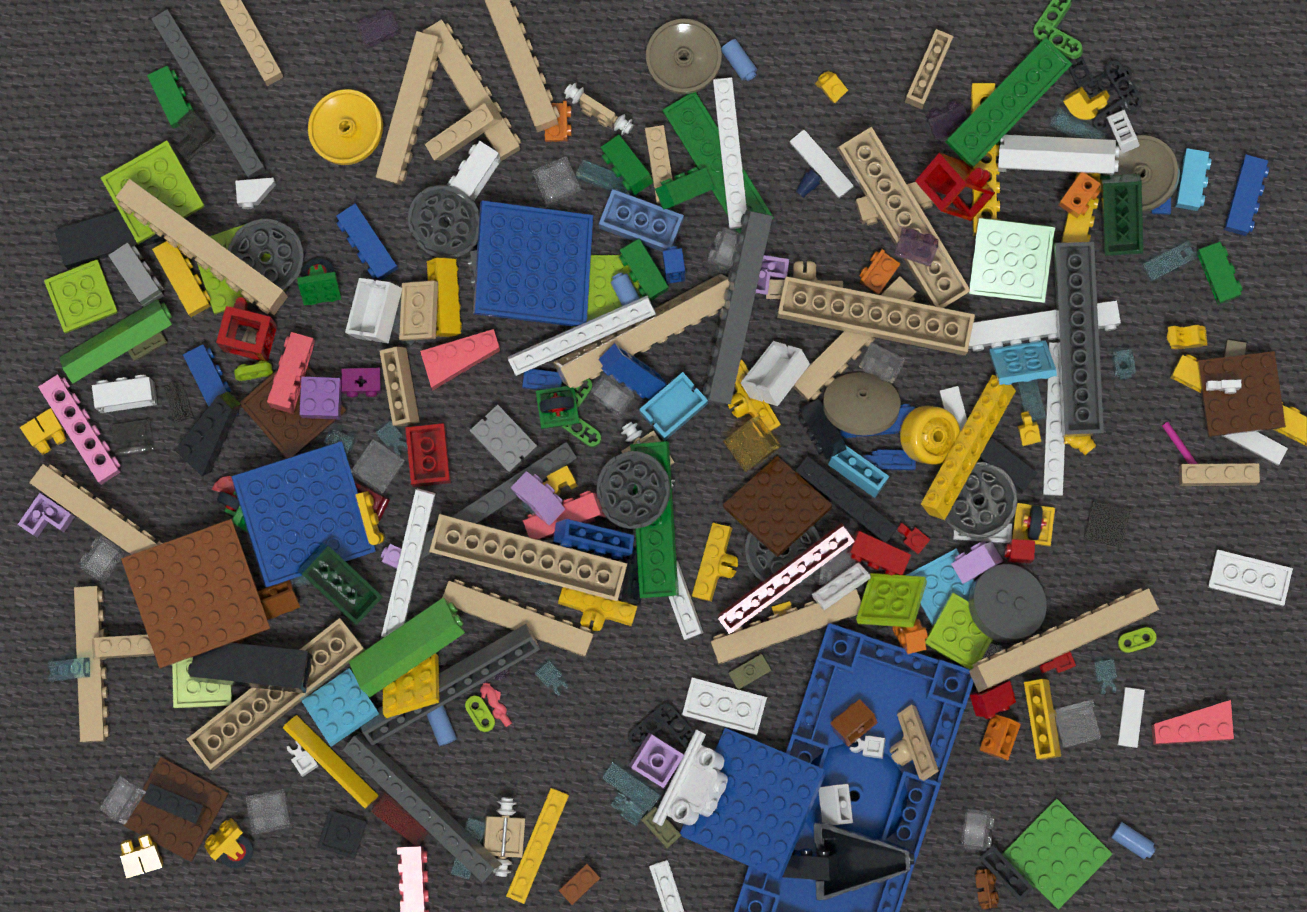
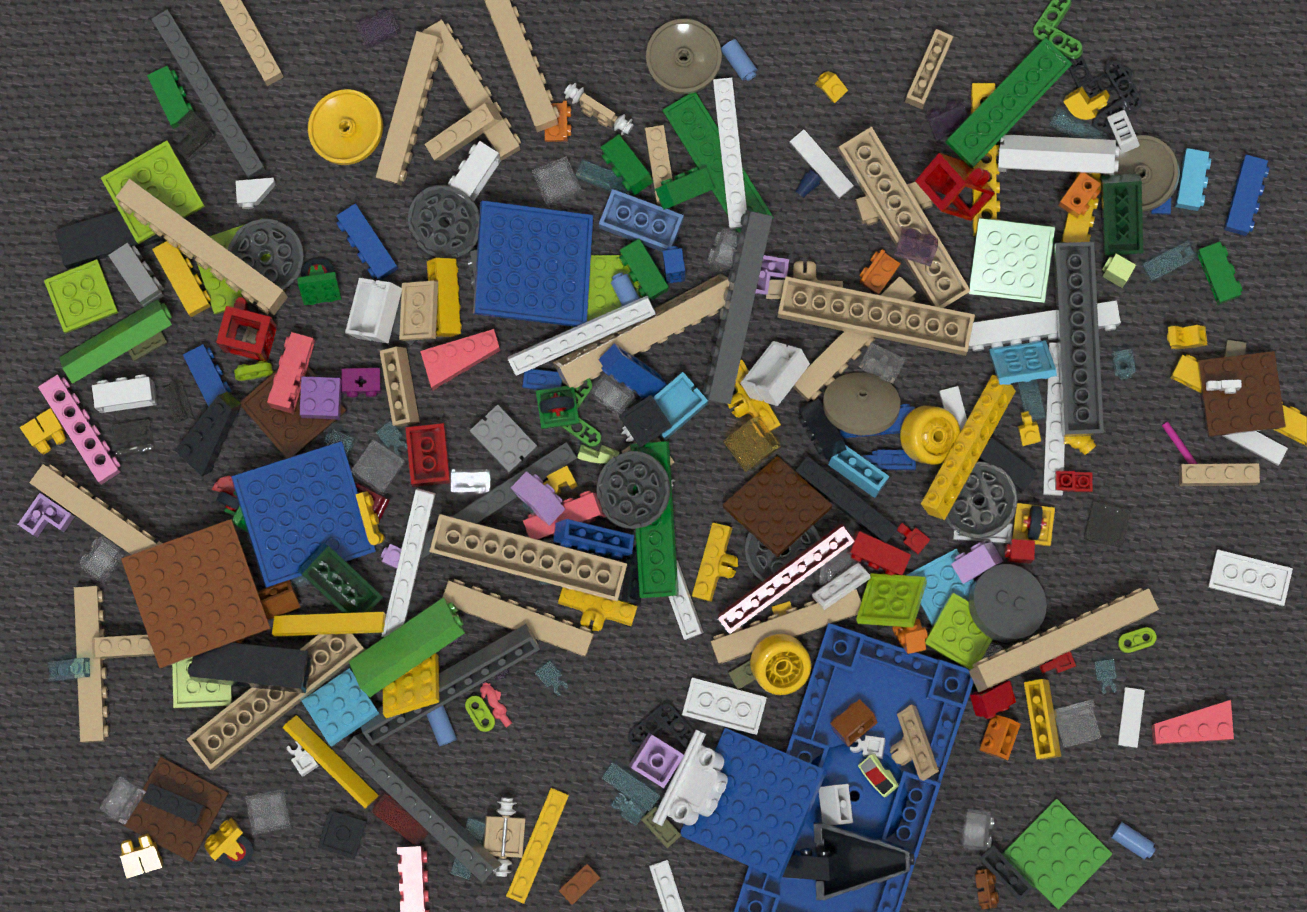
none -> yellow tile [272,612,386,636]
none -> clear brick [451,469,490,494]
none -> yellowish green slope [577,445,619,463]
none -> black plate [619,395,672,448]
none -> yellow wheel [750,634,811,695]
none -> slope [858,754,899,797]
none -> red slope [1055,471,1093,492]
none -> yellowish green brick [1102,254,1136,288]

